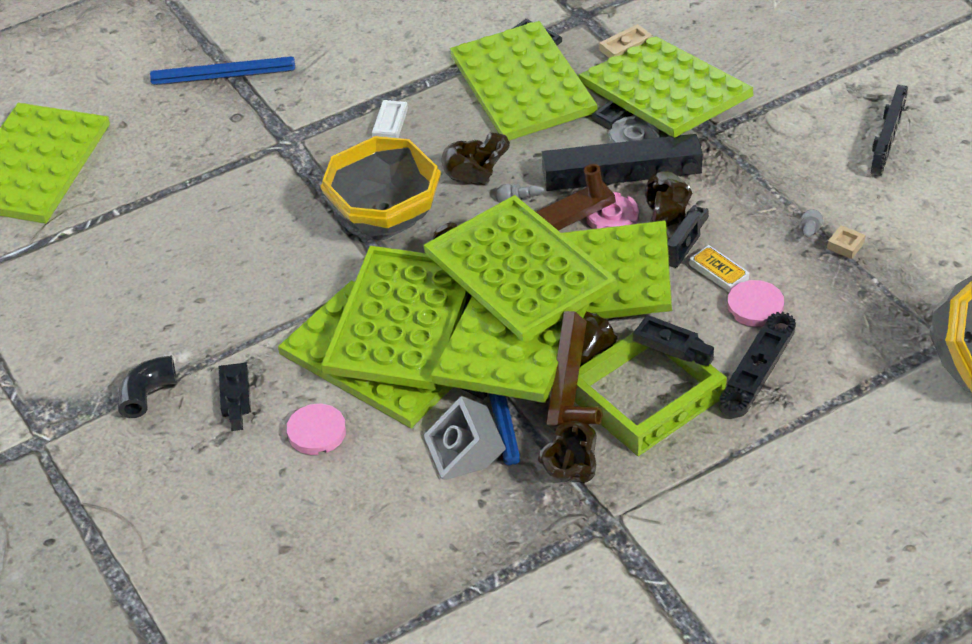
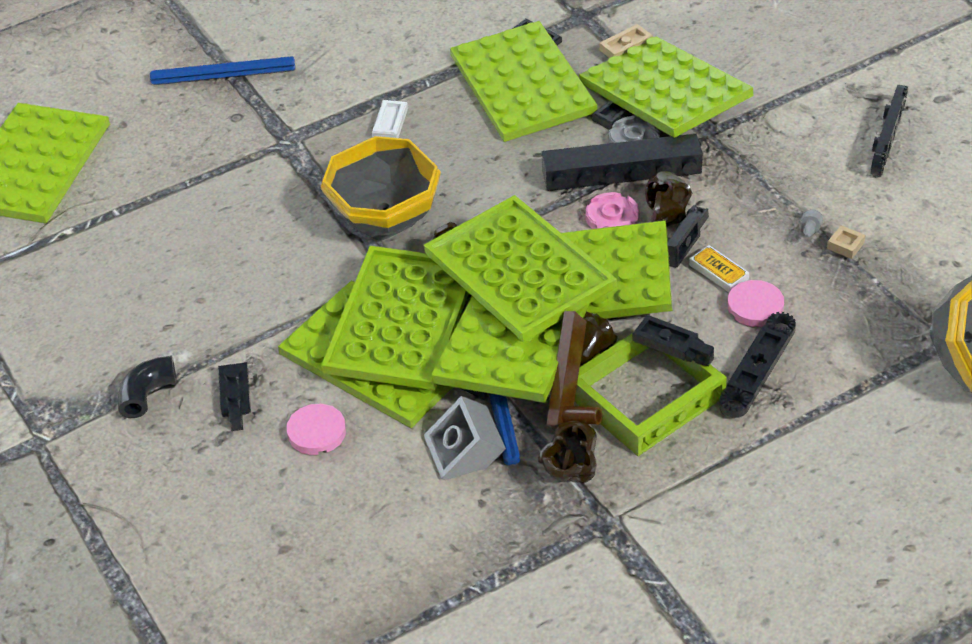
dark brown head [441,132,510,184] -> none
light grey bar [496,184,544,203] -> none
reddish brown piece [536,164,616,231] -> none

